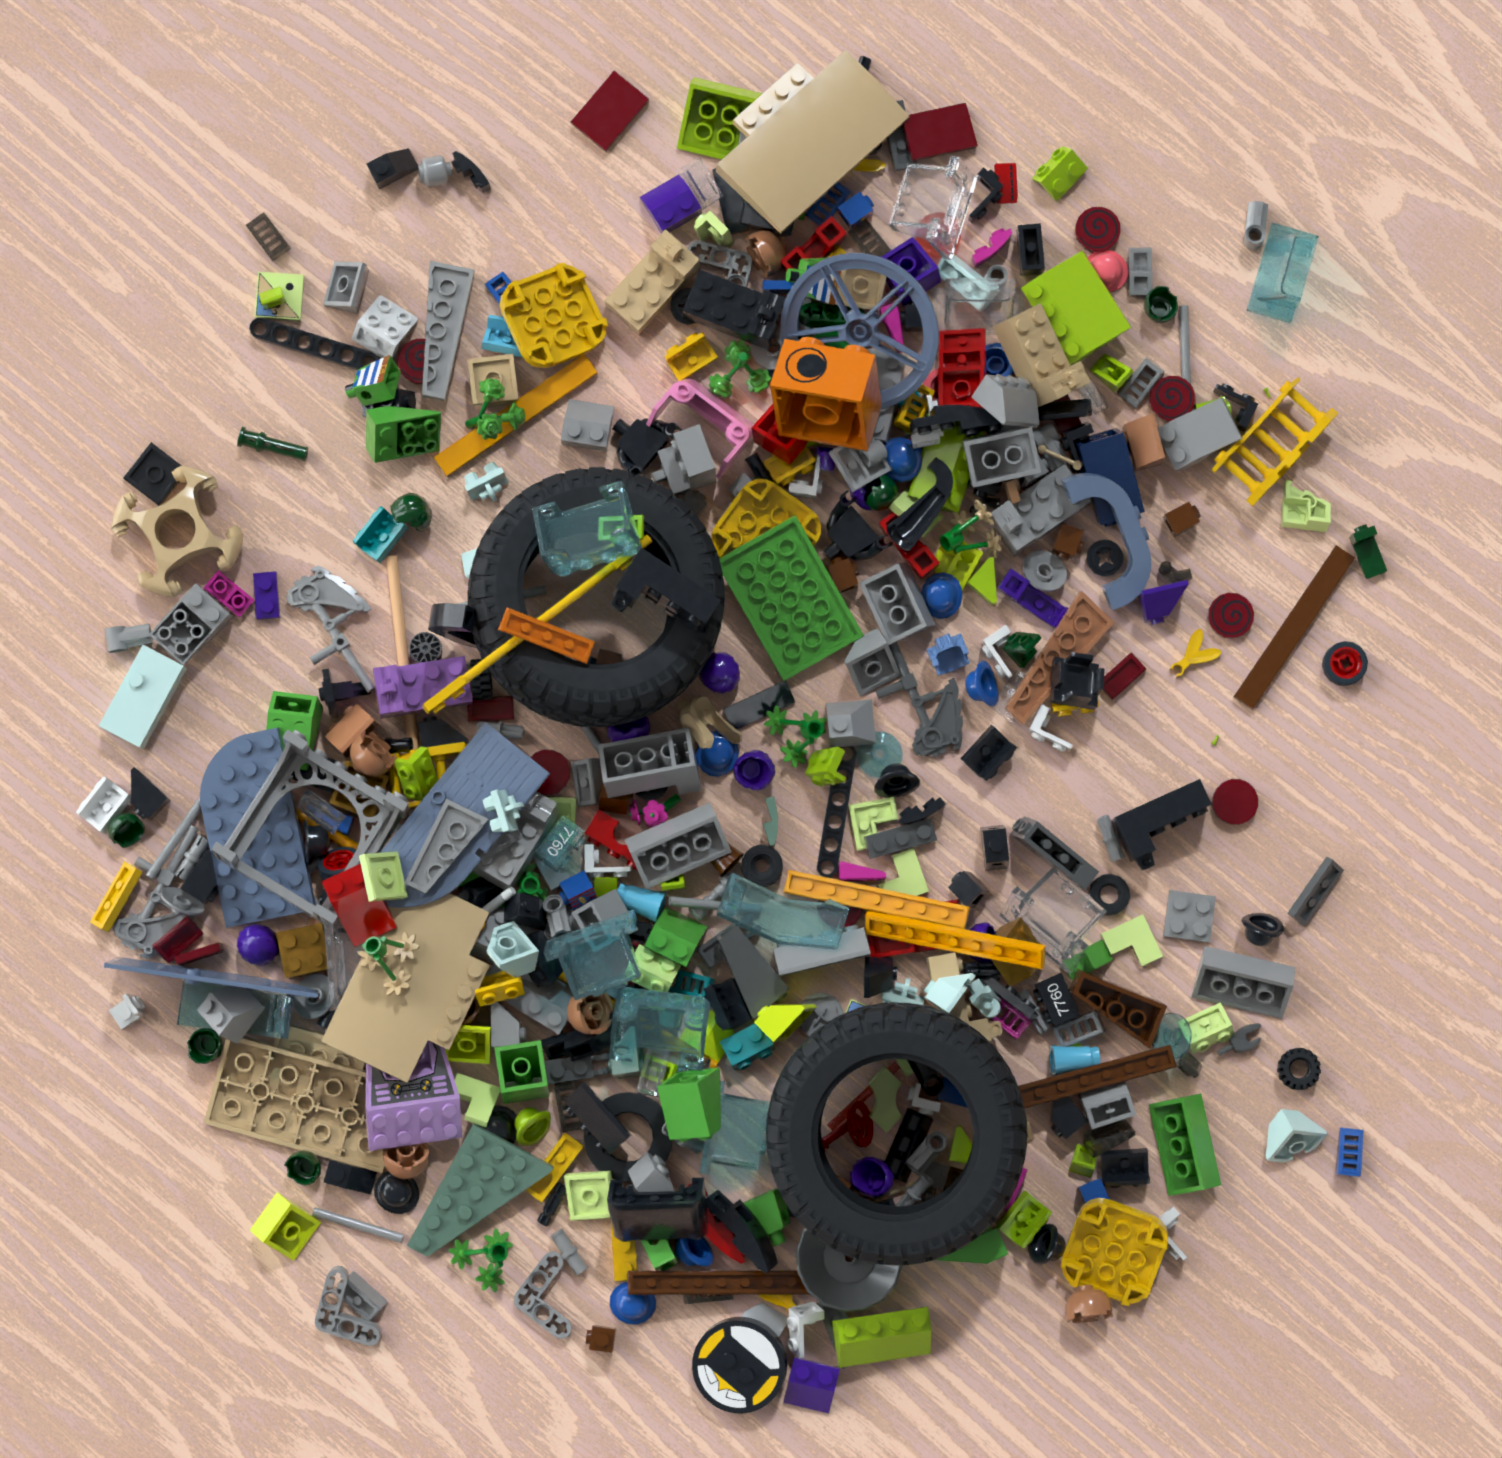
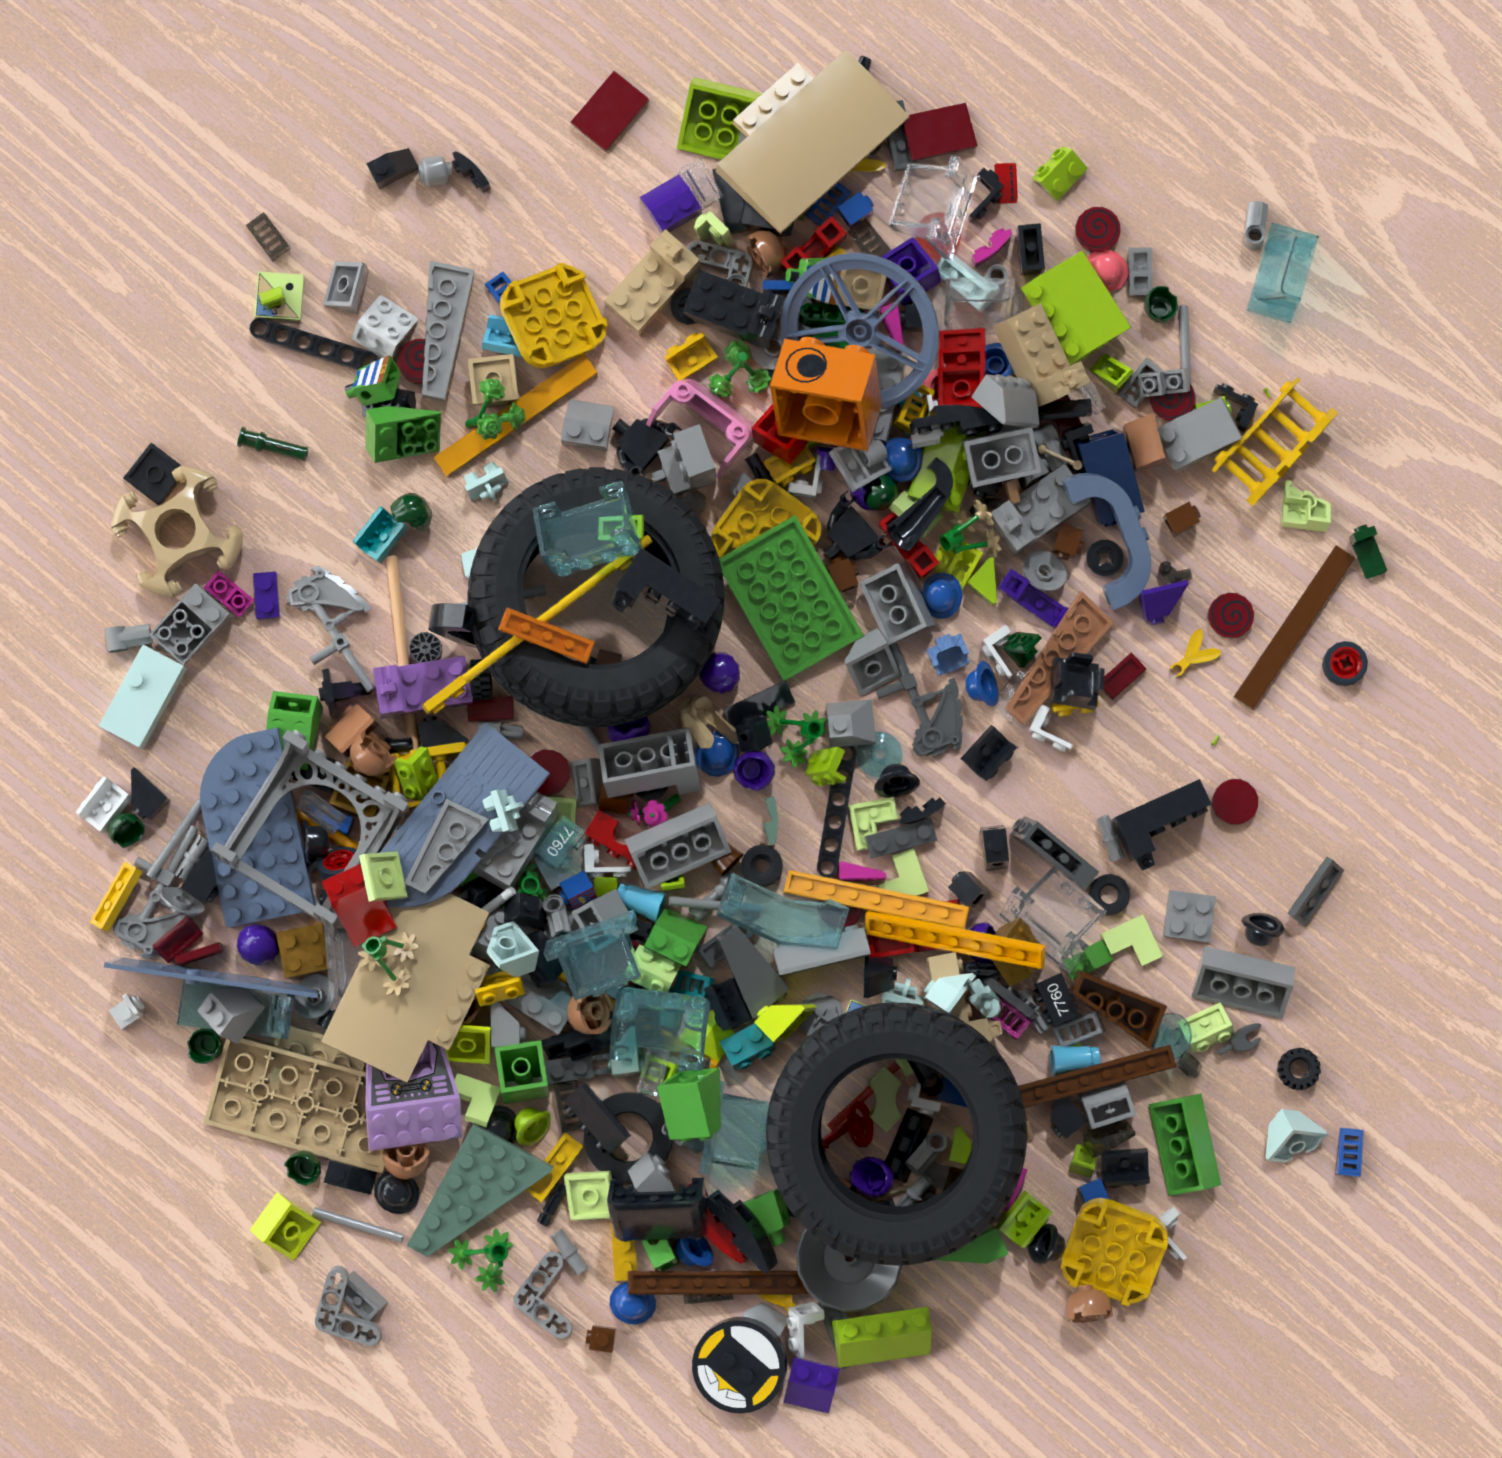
none -> black brick [735,715,773,752]
none -> light grey slope [1138,368,1190,397]

